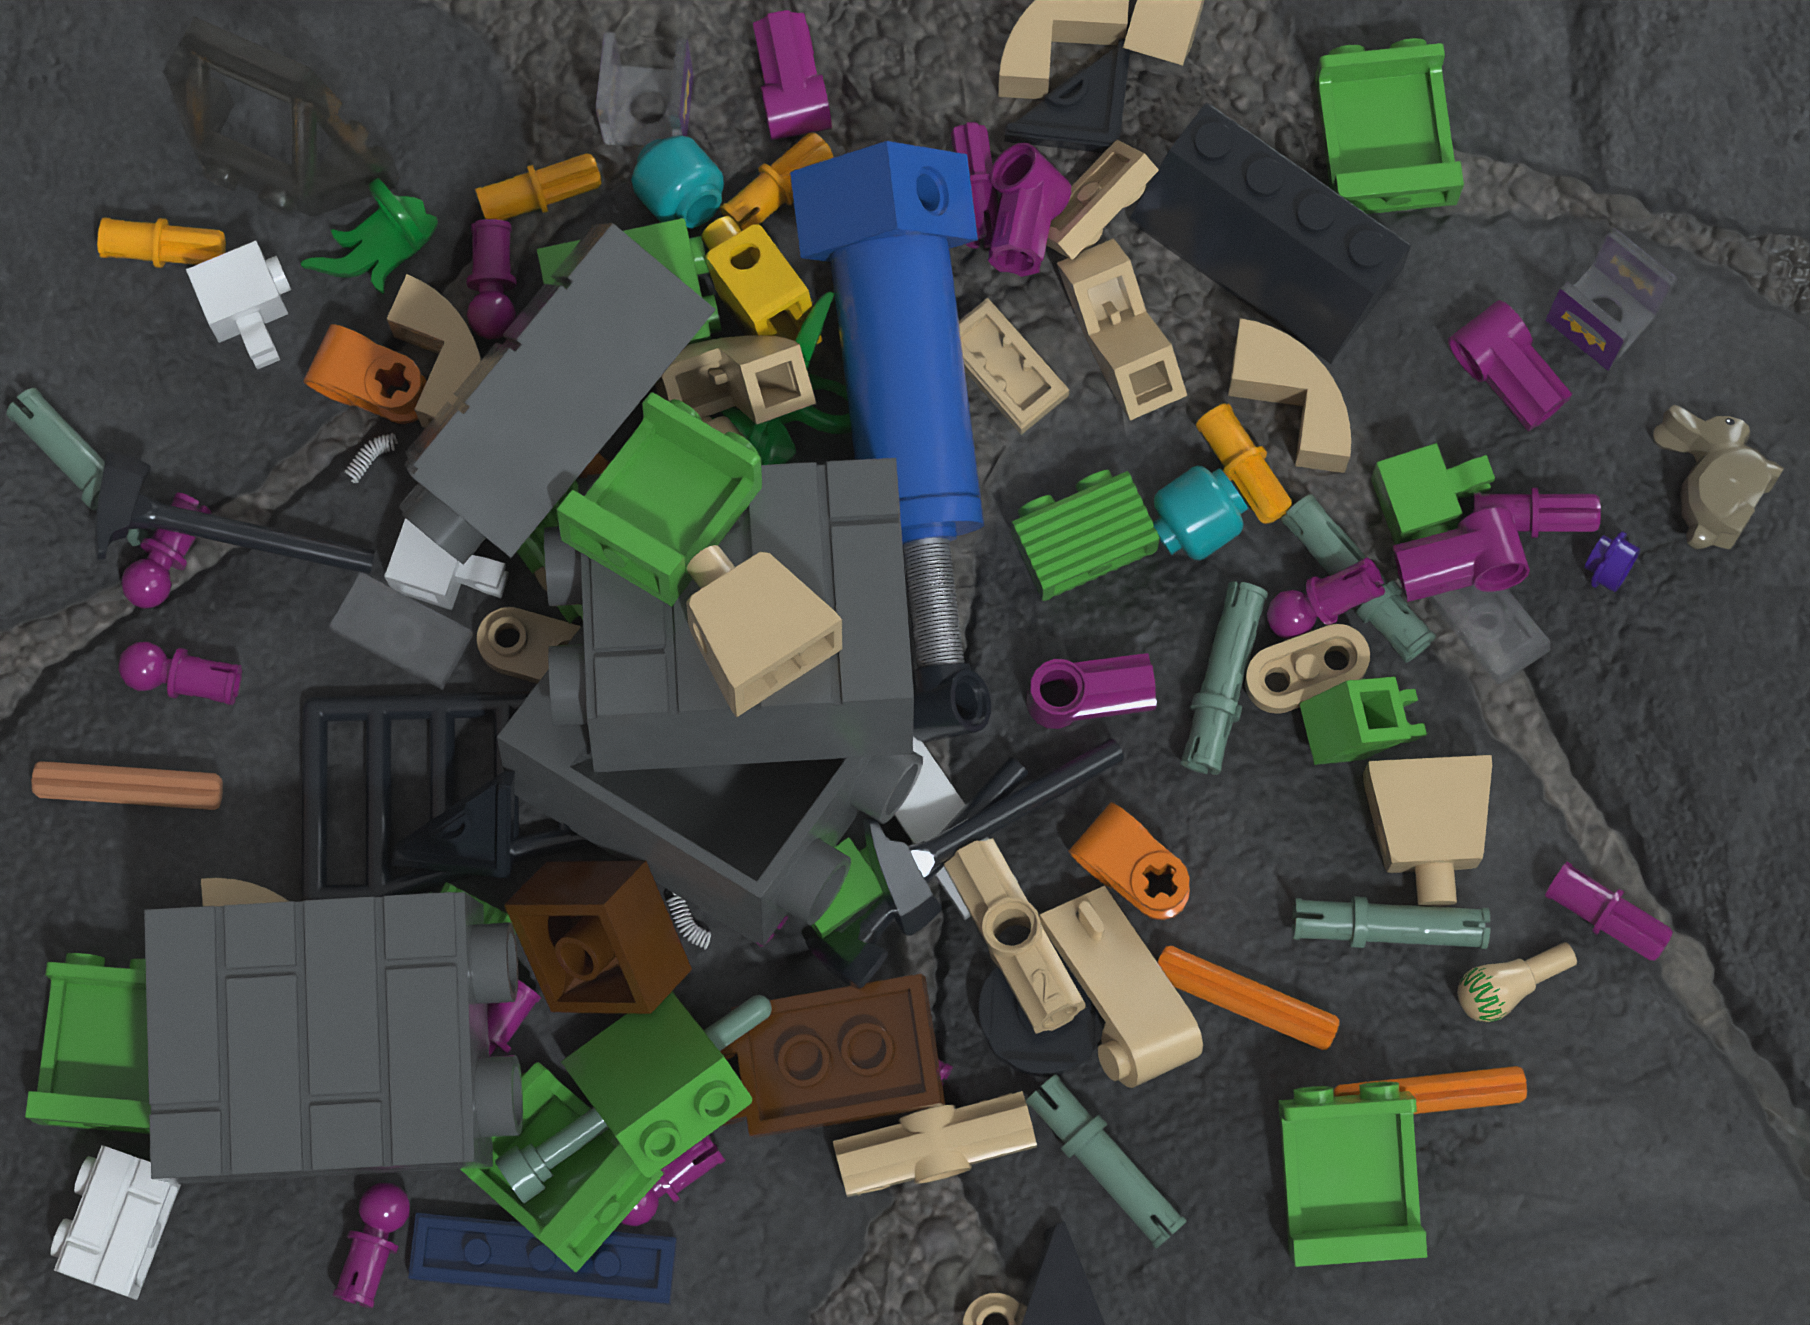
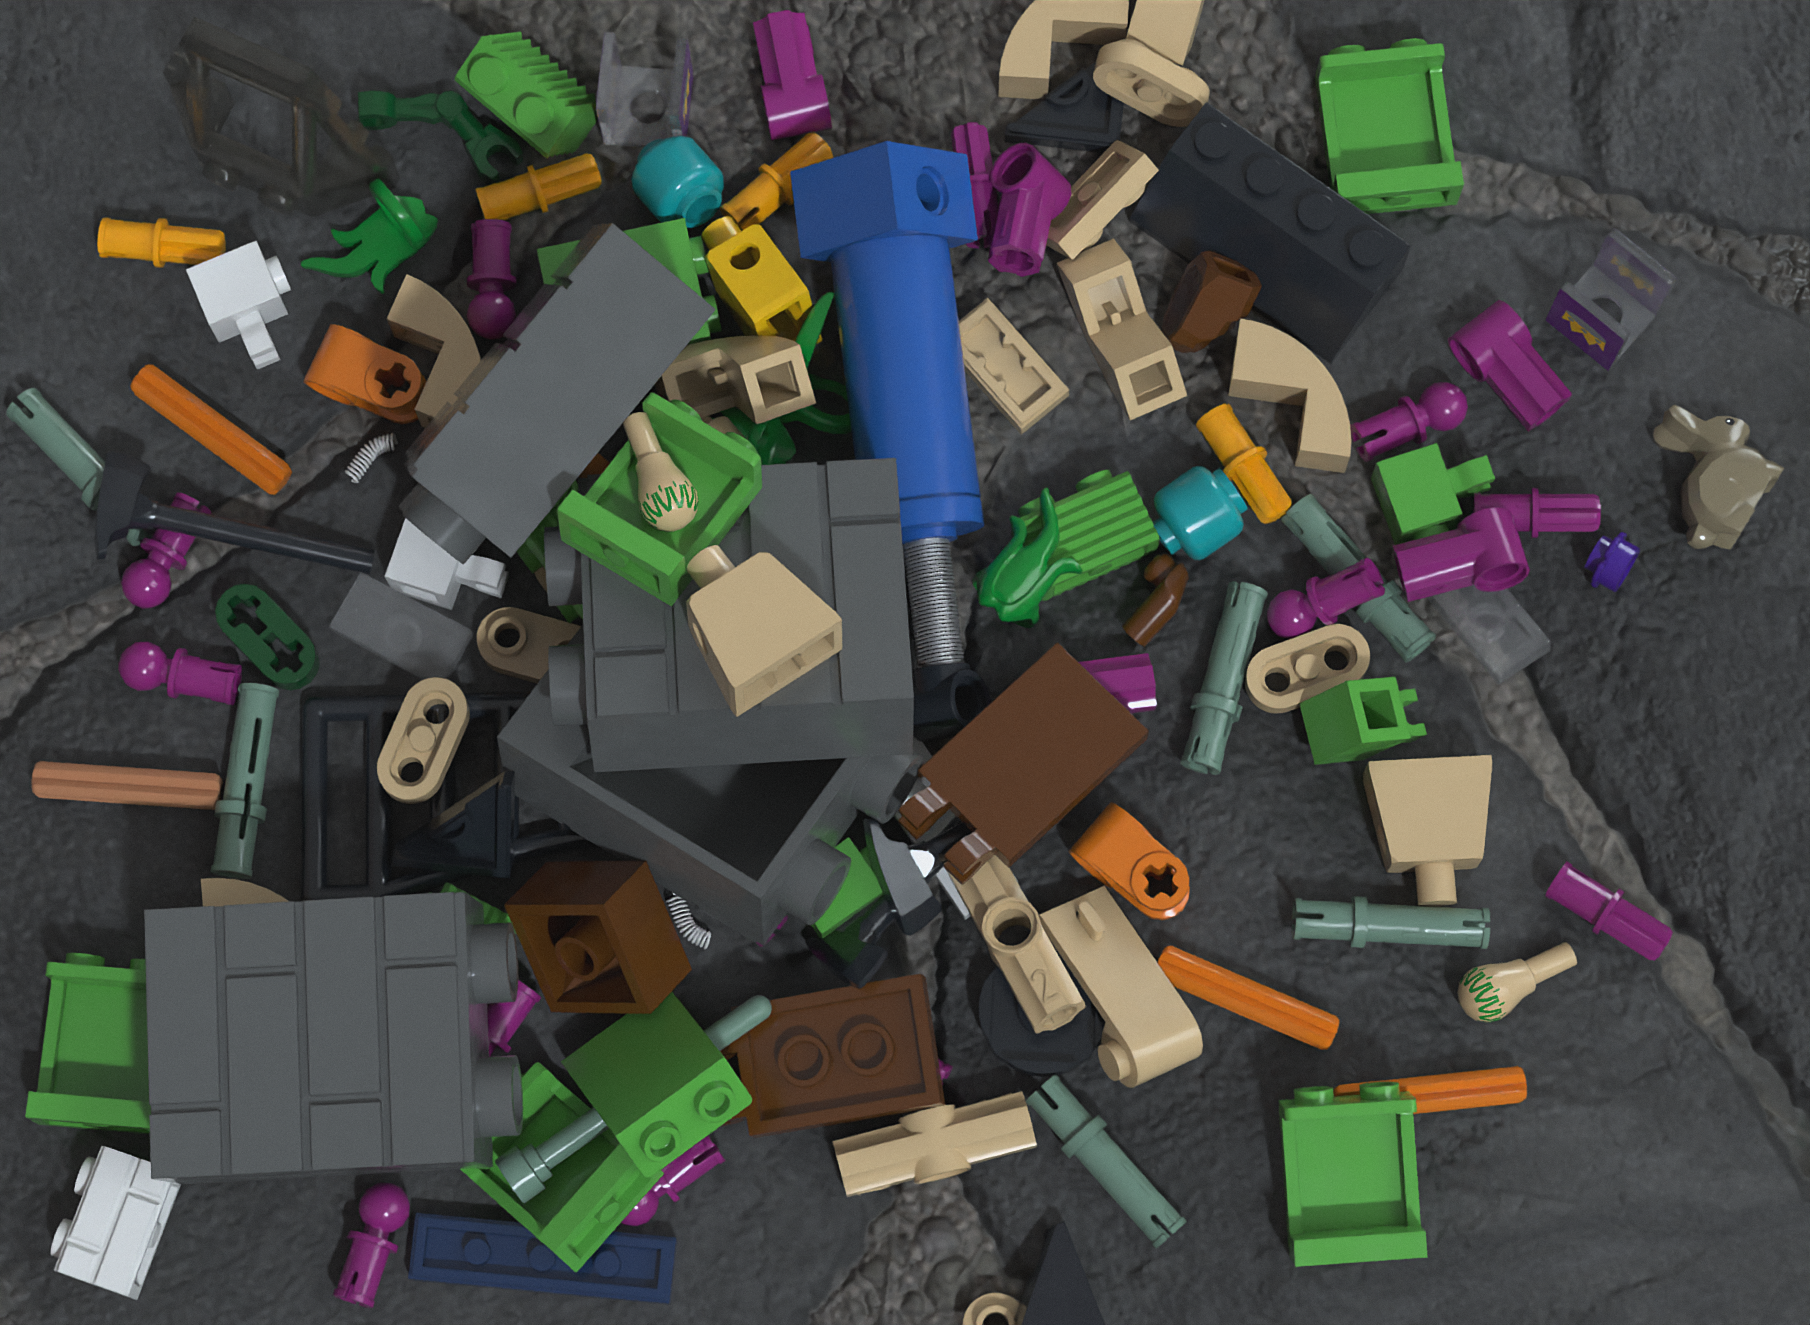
none -> orange axle [130,364,292,495]
none -> sand green pin [210,683,279,879]
none -> dark green beam [215,584,320,691]
none -> dark green piece [358,91,523,185]
none -> tan plate [377,677,470,804]
none -> bright green brick [455,32,598,158]
none -> tan piece [623,412,699,532]
none -> reddish brown tile [898,642,1149,885]
none -> green piece [972,488,1082,629]
none -> tan plate [1093,39,1210,127]
none -> reddish brown arm [1122,553,1189,647]
none -> reddish brown rock [1161,250,1262,353]
none -> magenta pin [1350,381,1468,462]

